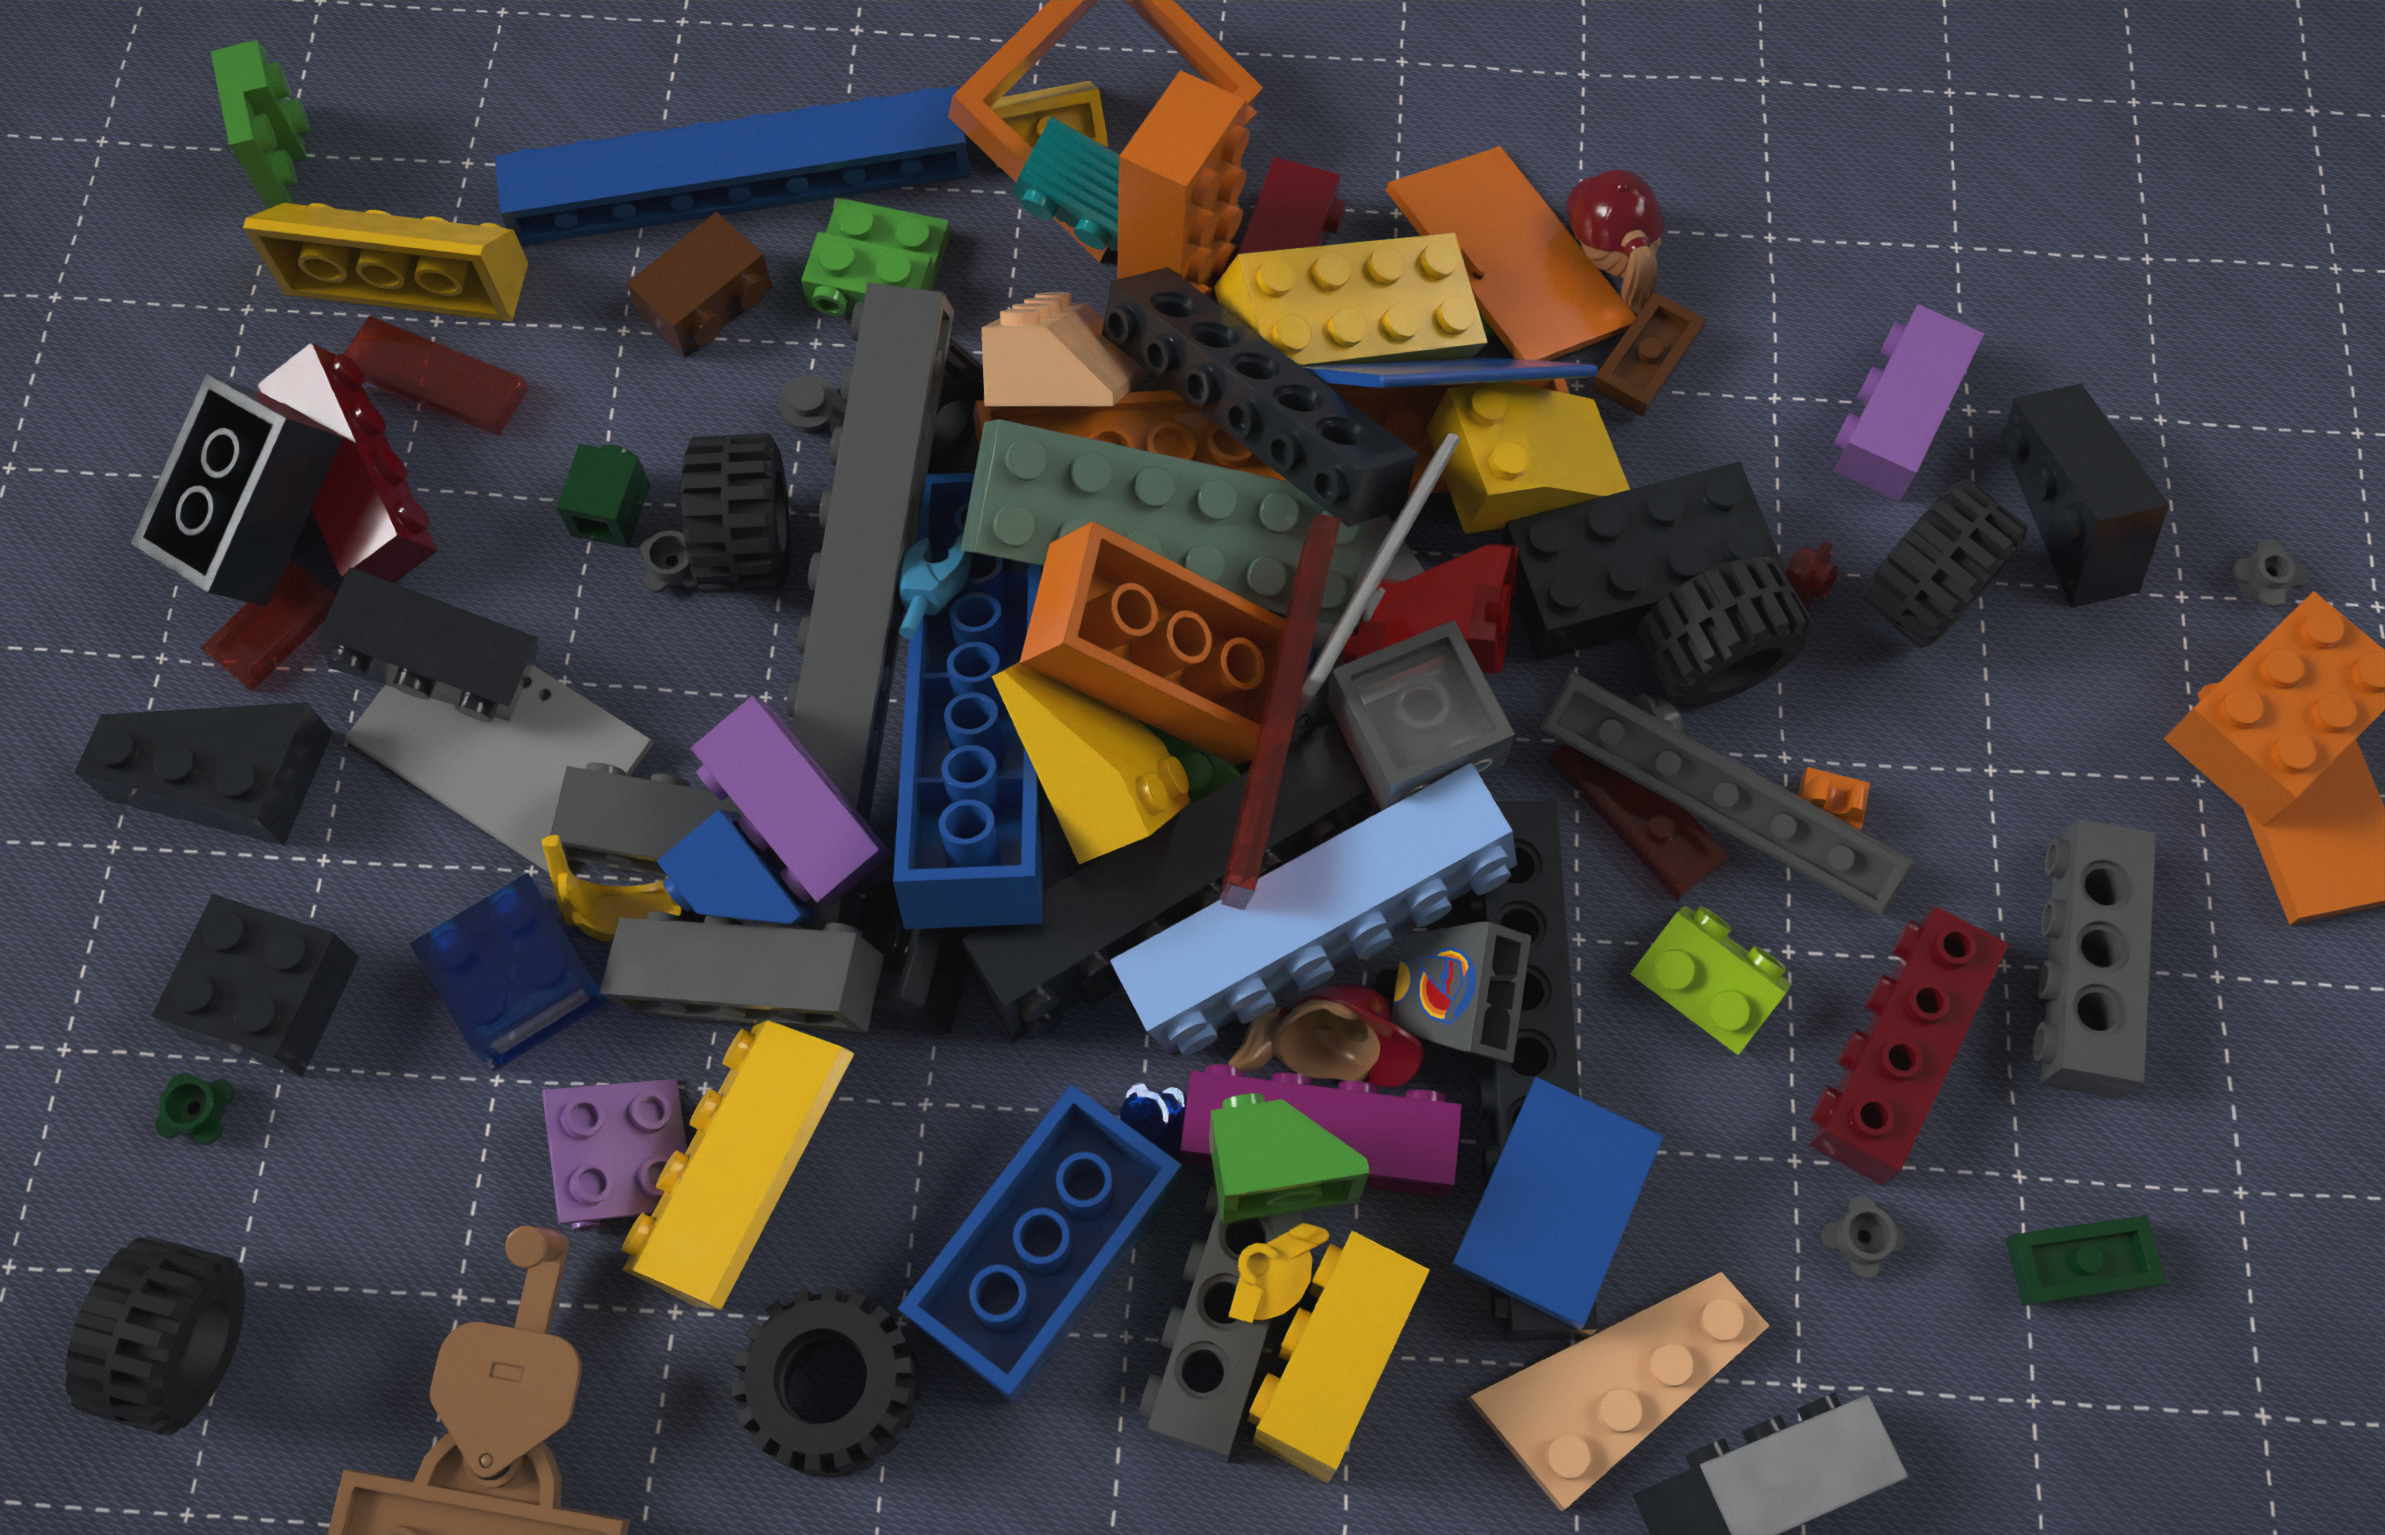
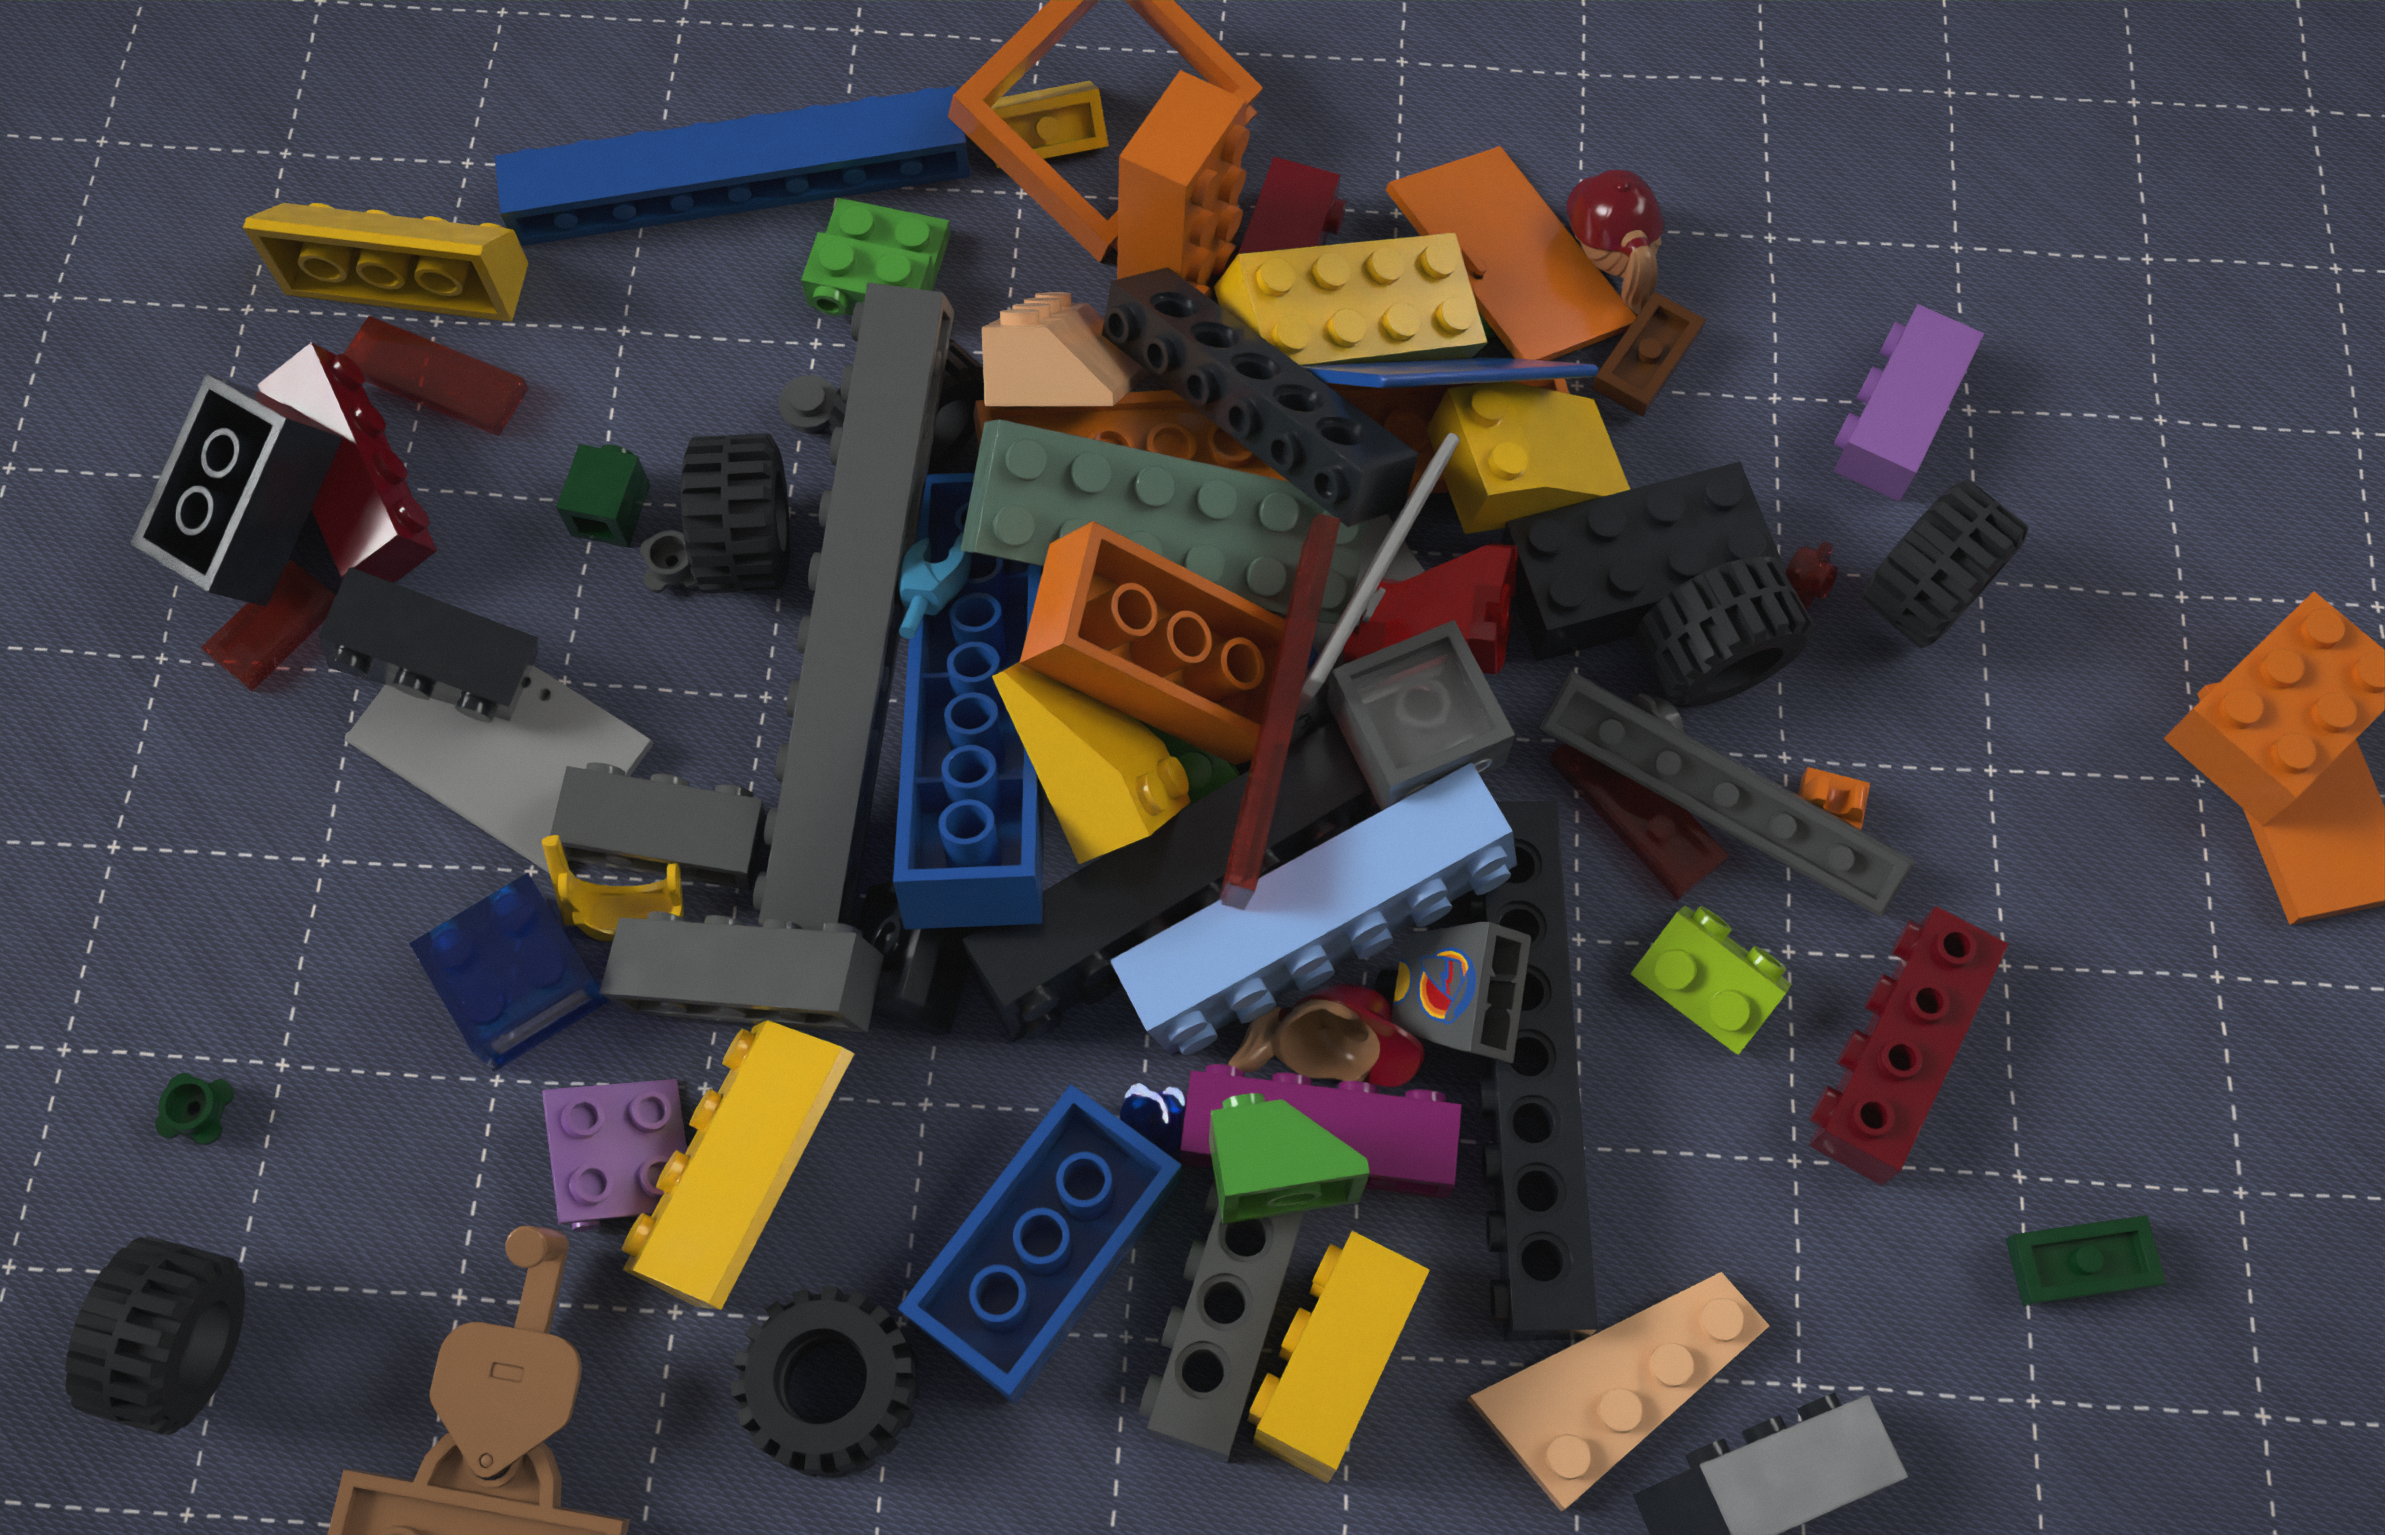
black wedge [74,702,333,846] -> none
black brick [151,894,359,1078] -> none
bright green plate [210,40,311,209] -> none
reddish brown brick [627,212,773,358] -> none
blue slope [657,810,819,924] -> none
medium lavender brick [690,696,892,906] -> none
teal brick [1013,117,1119,251] -> none
yellow piece [1228,1222,1329,1324] -> none
blue tile [1450,1077,1664,1330] -> none
dark grey plate [1822,1196,1905,1279] -> none
black wedge [2001,383,2169,608] -> none
dark grey brick [2033,818,2156,1099] -> none
dark grey plate [2232,539,2309,608] -> none

